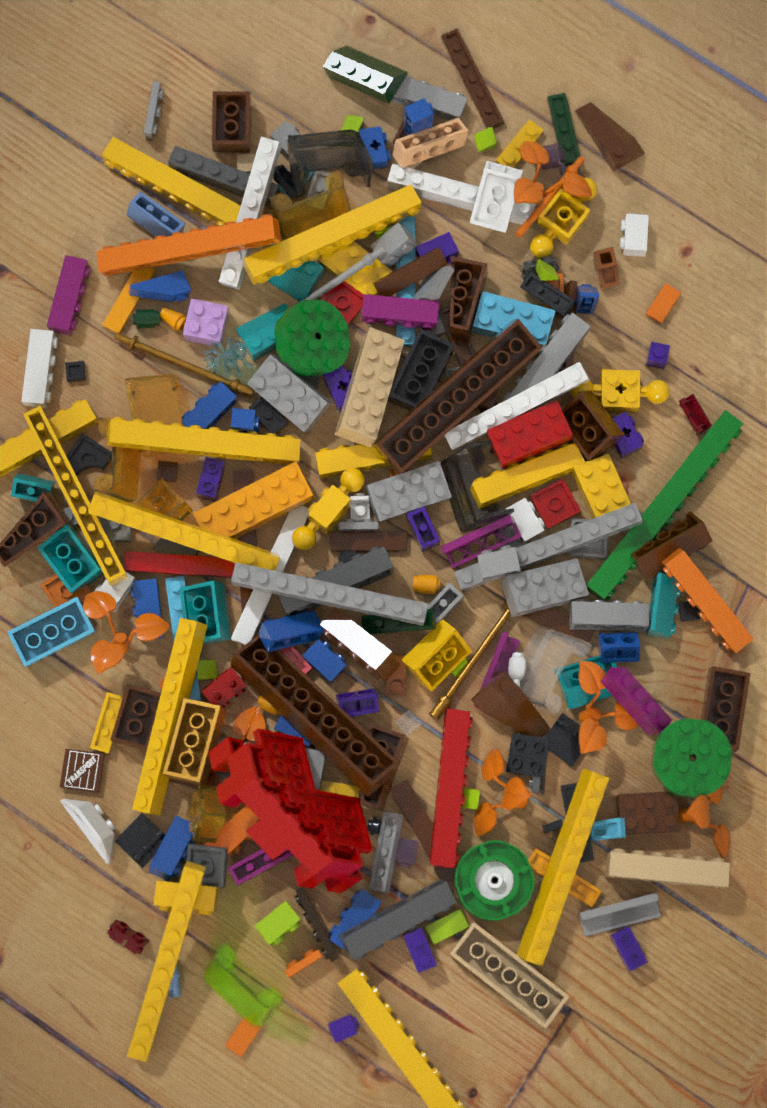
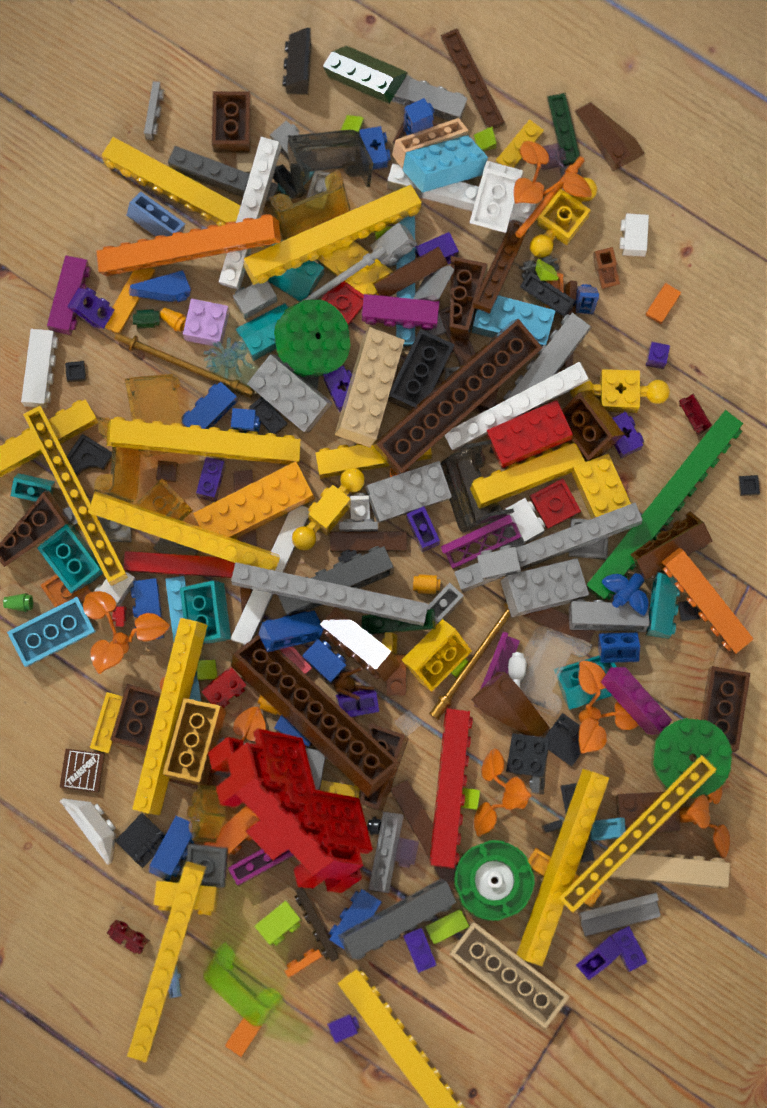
none -> bright green cone [3,593,33,612]
none -> dark purple brick [67,287,115,329]
none -> red plate [112,605,127,626]
none -> light grey brick [233,281,278,319]
none -> black slope [283,28,312,95]
none -> reddish brown plant [334,667,375,700]
none -> yellow plate [382,632,398,654]
none -> medium azure brick [403,135,488,193]
none -> reddish brown plate [473,219,529,314]
none -> yellow brick [559,756,716,913]
none -> dark purple brick [576,936,623,980]
none -> blue plant [602,573,649,616]
none -> black tile [738,475,760,496]

